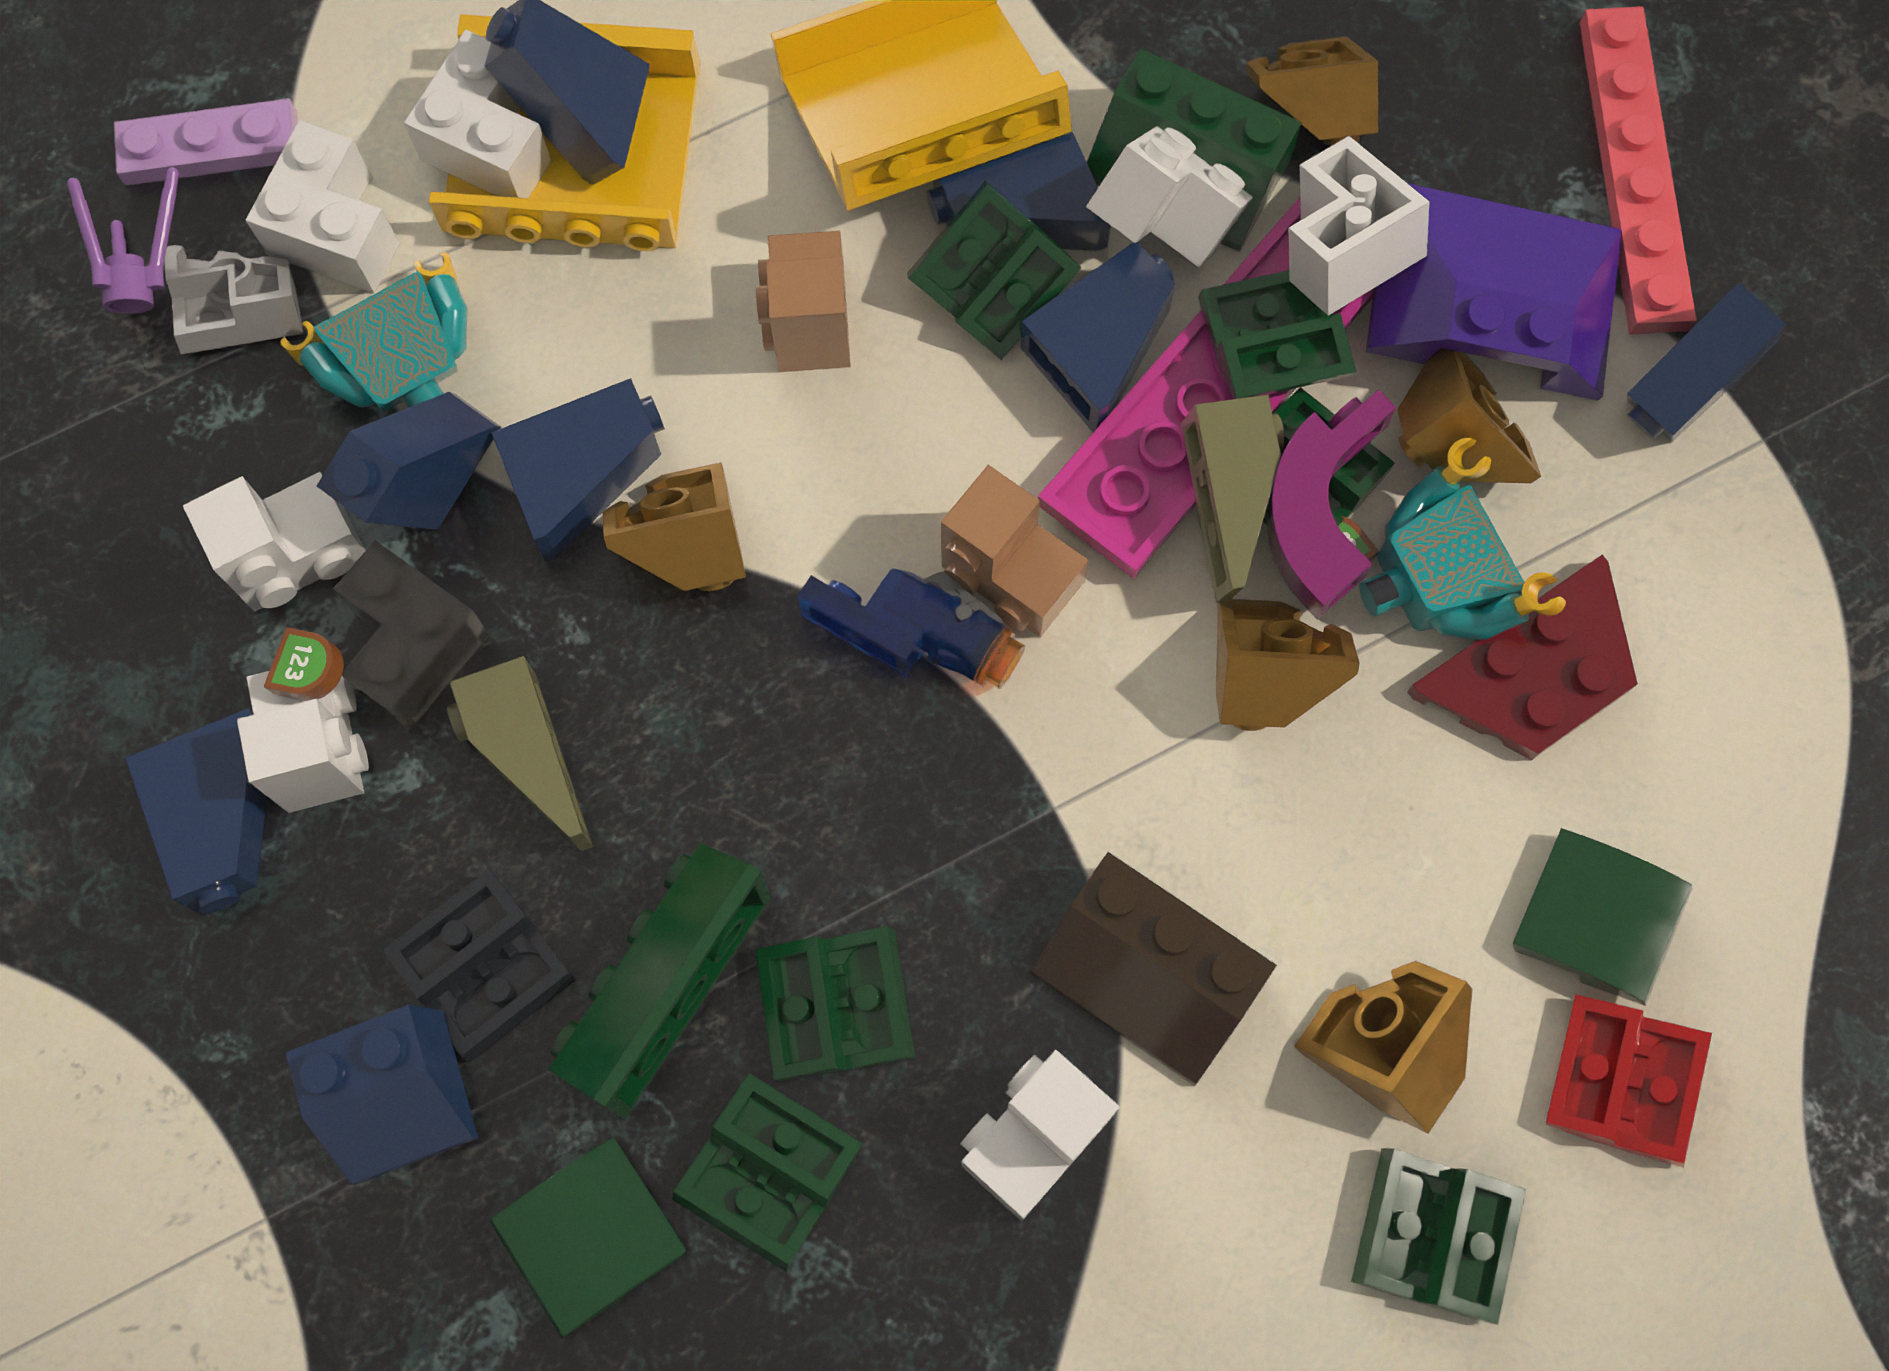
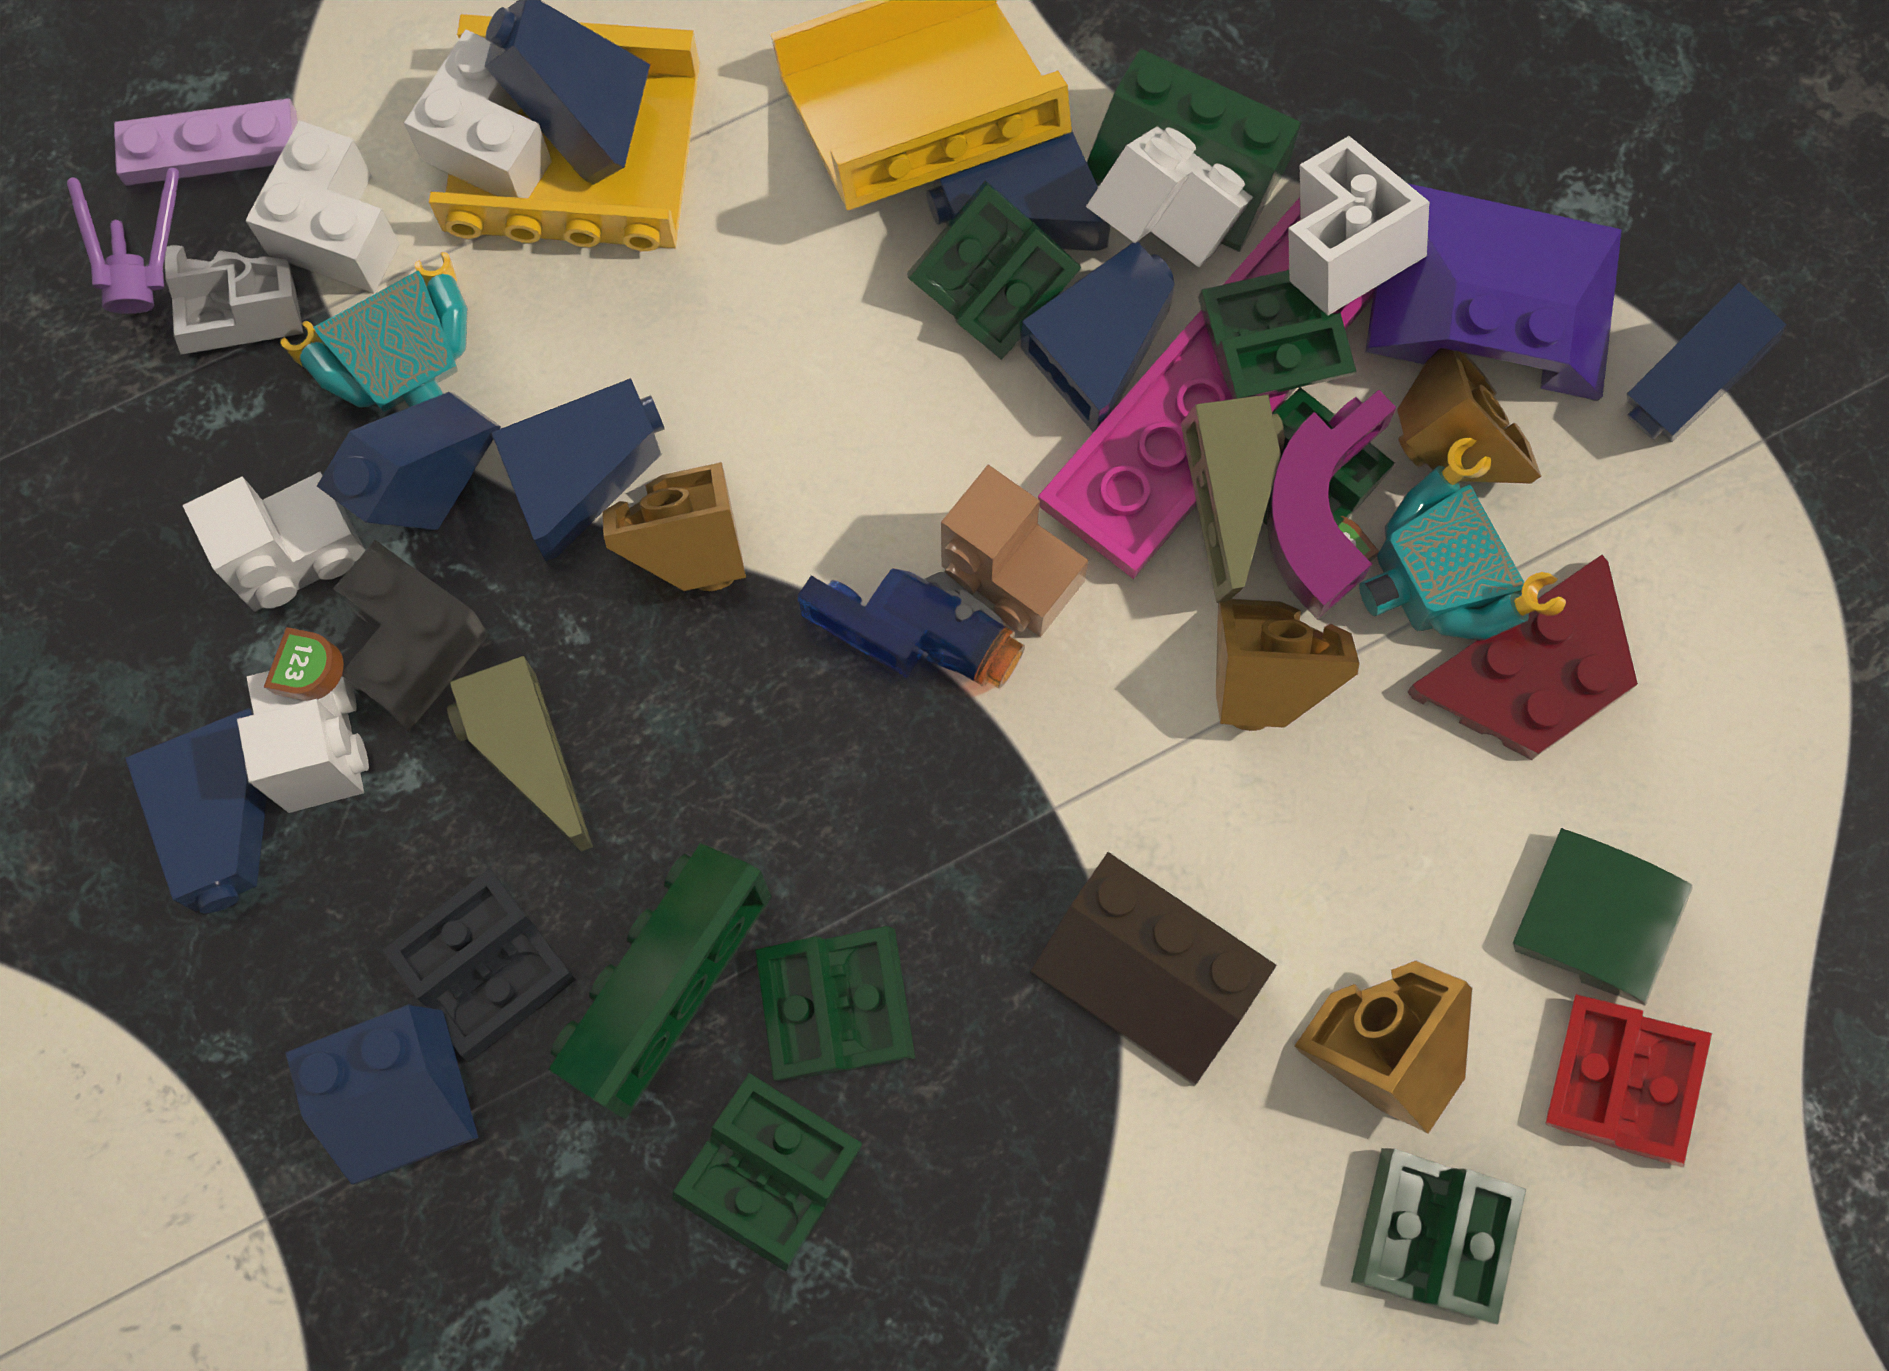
dark green slope [490,1137,687,1339] -> none
medium nougat brick [756,231,851,372] -> none
white brick [961,1050,1119,1221] -> none
pearl gold slope [1246,36,1378,145] -> none
coral plate [1580,7,1697,334] -> none

